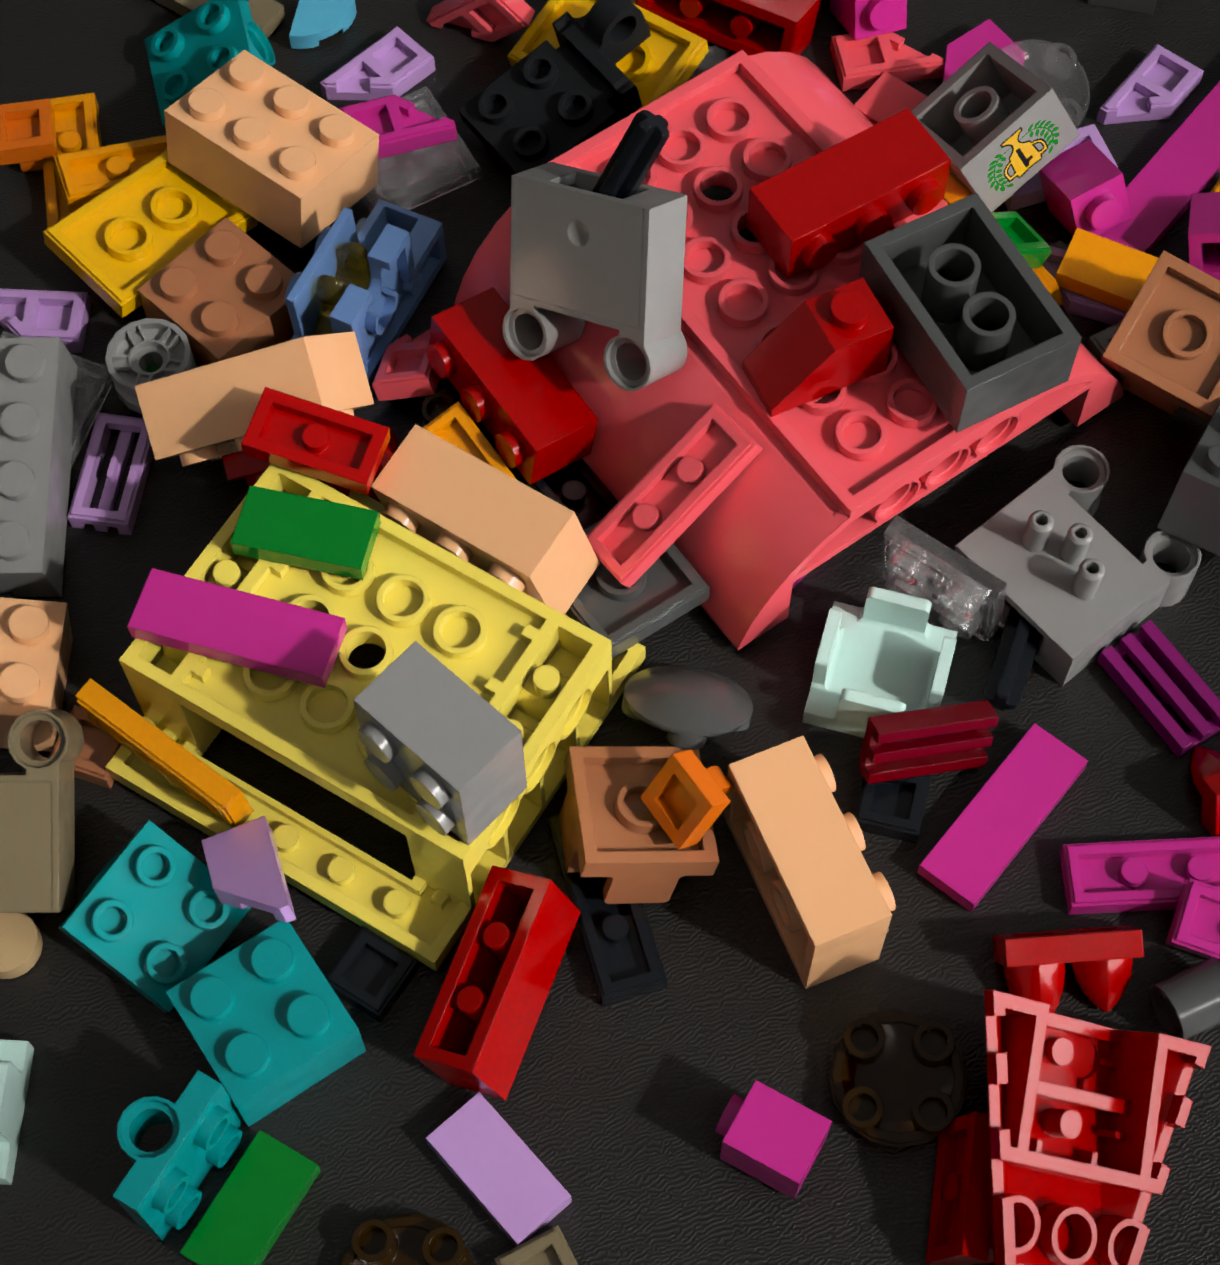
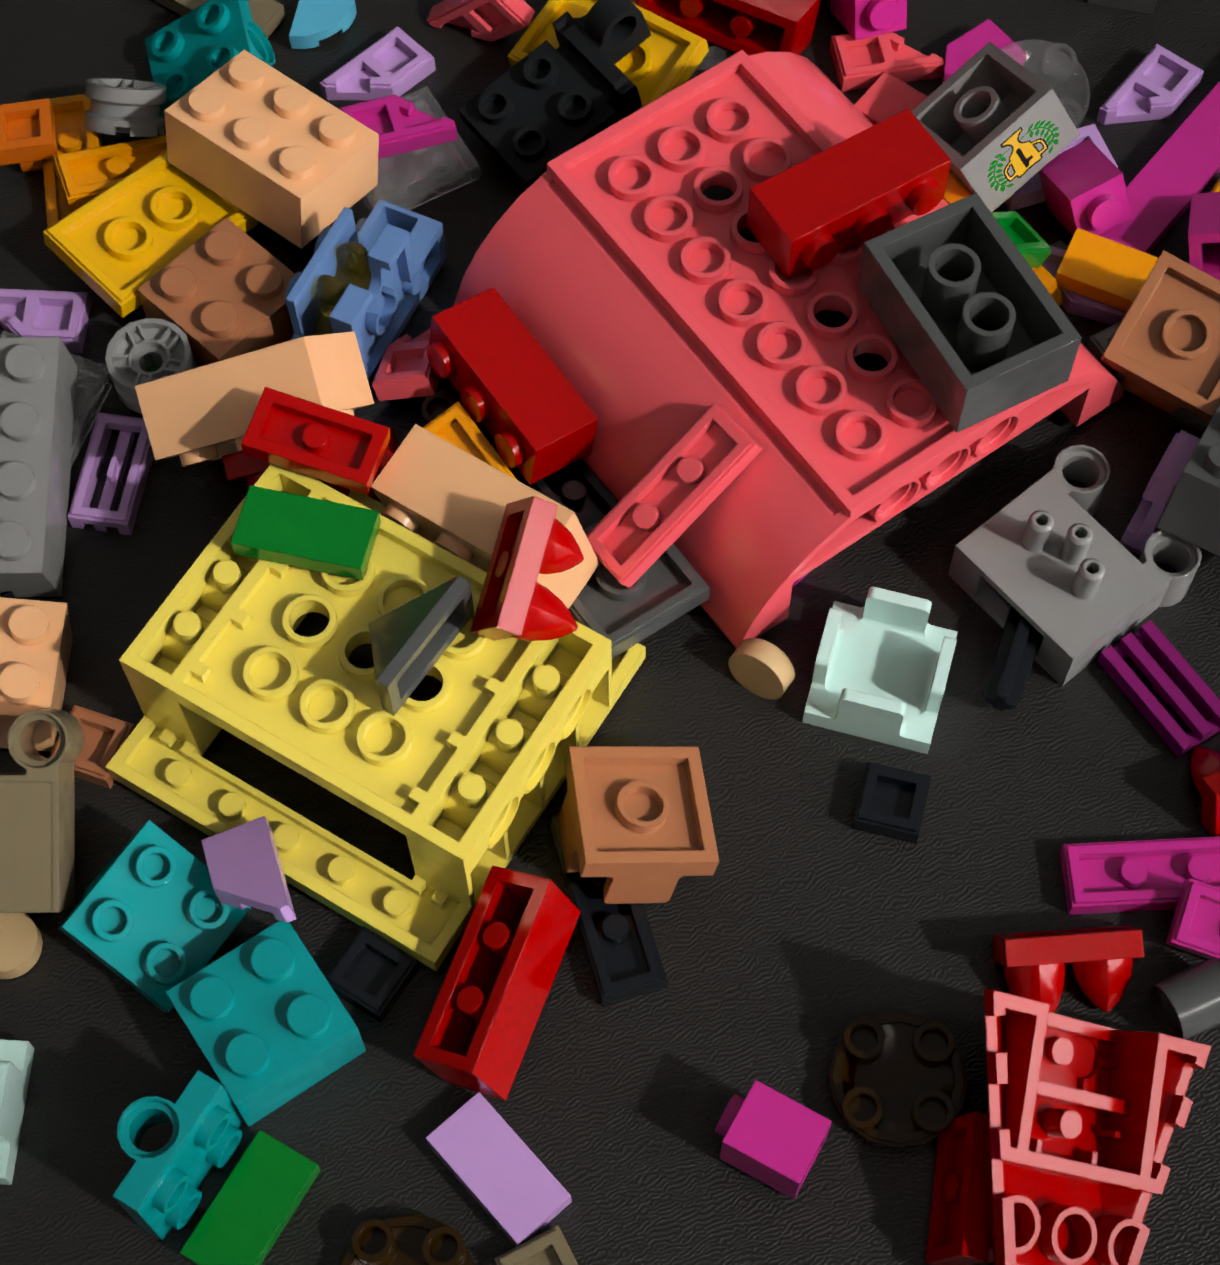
light orange tile [75,678,254,828] -> none
dark pink tile [127,568,347,688] -> none
light grey brick [353,641,527,846] -> none
light grey piece [502,110,688,391] -> none
dark grey dish [621,665,753,750] -> none
orange tile [640,749,735,850] -> none
light nougat brick [723,735,896,989] -> none
red slope [742,277,894,417] -> none
dark red tile [857,700,999,784] -> none
clear tile [883,515,1007,642] -> none
dark pink tile [917,723,1088,912] -> none
none -> light grey wheel [84,78,167,137]
none -> dark grey slope [369,576,474,716]
none -> red tile [470,496,584,641]
none -> tan tile [728,638,795,700]
none -> lavender tile [1120,430,1200,556]

